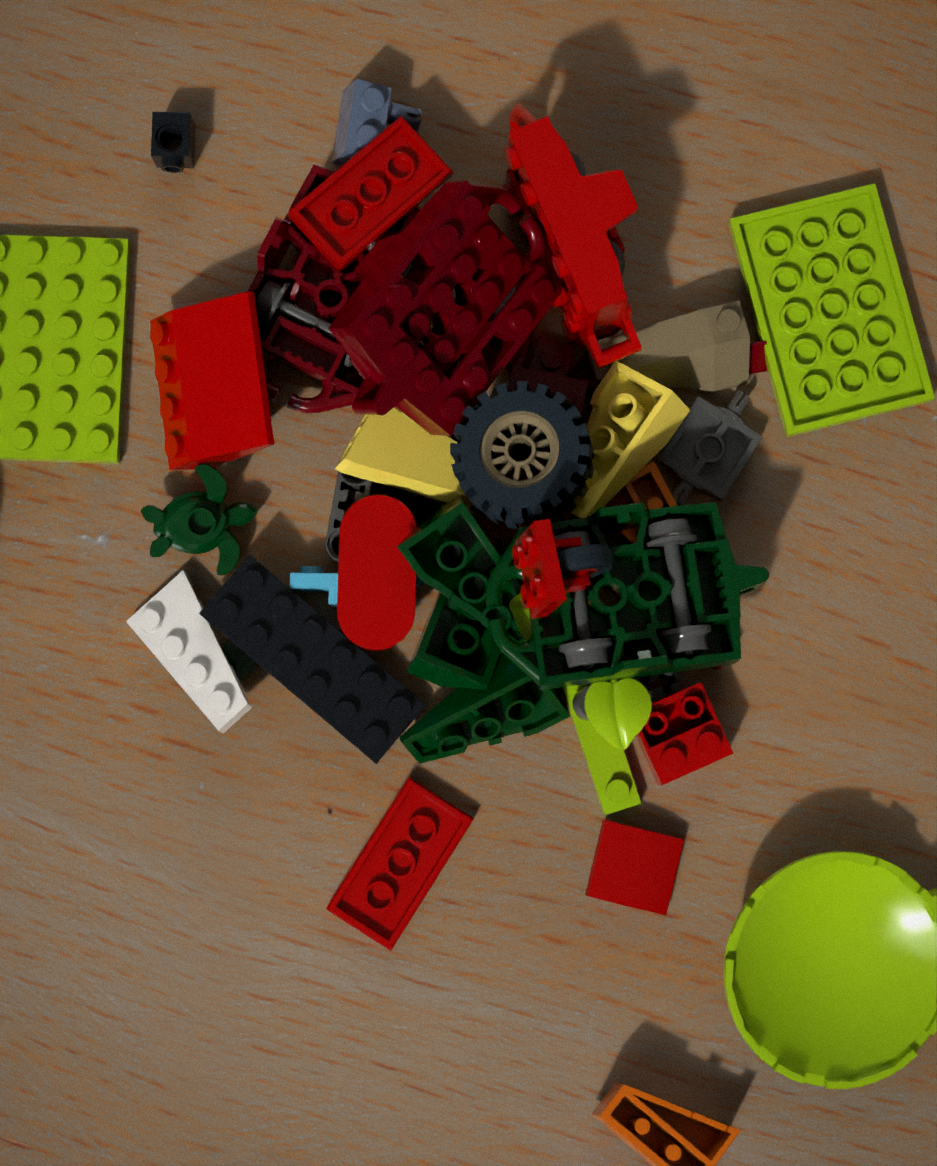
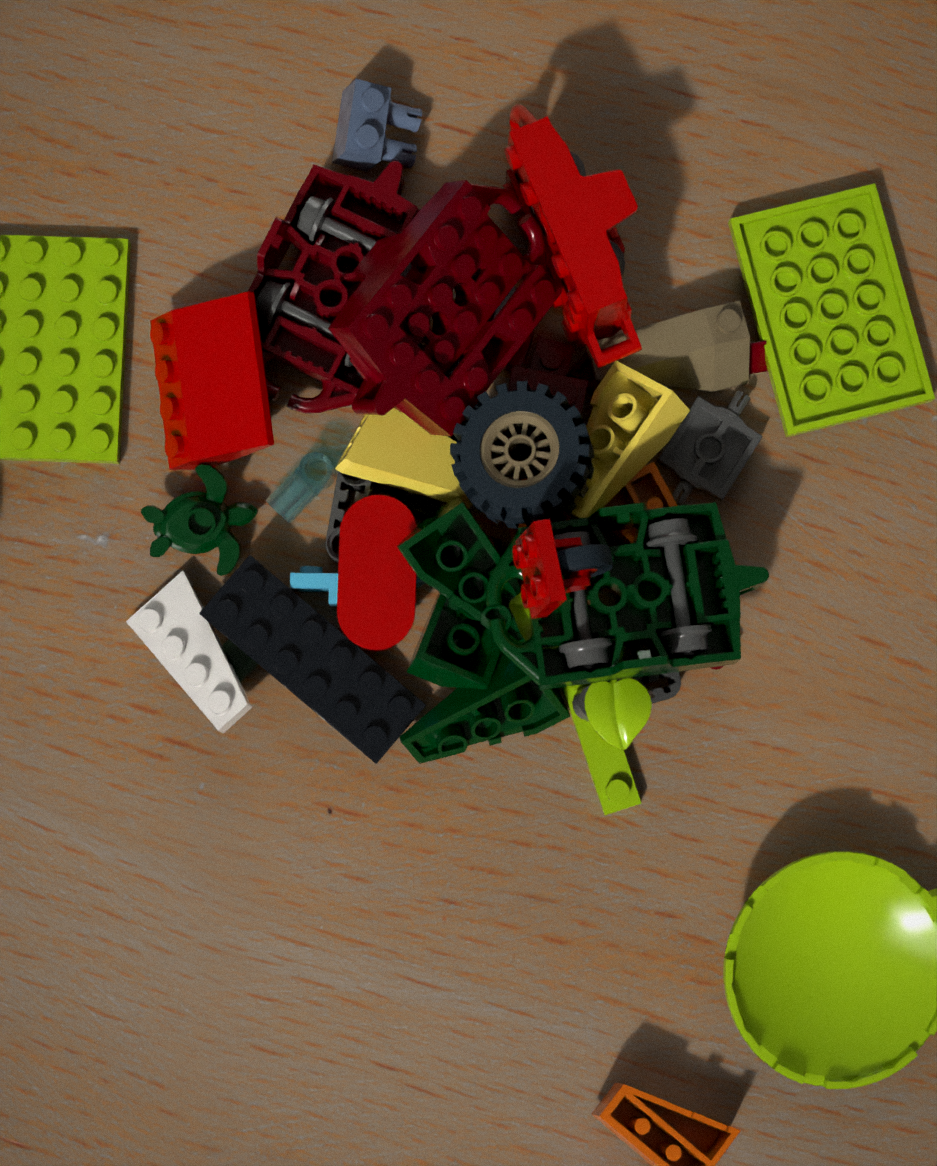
black brick [151,112,196,173] -> none
red tile [287,116,453,272] -> none
red tile [326,777,474,951] -> none
red slope [585,819,684,915] -> none
red slope [637,682,734,785] -> none
none -> clear light blue piece [266,452,337,524]

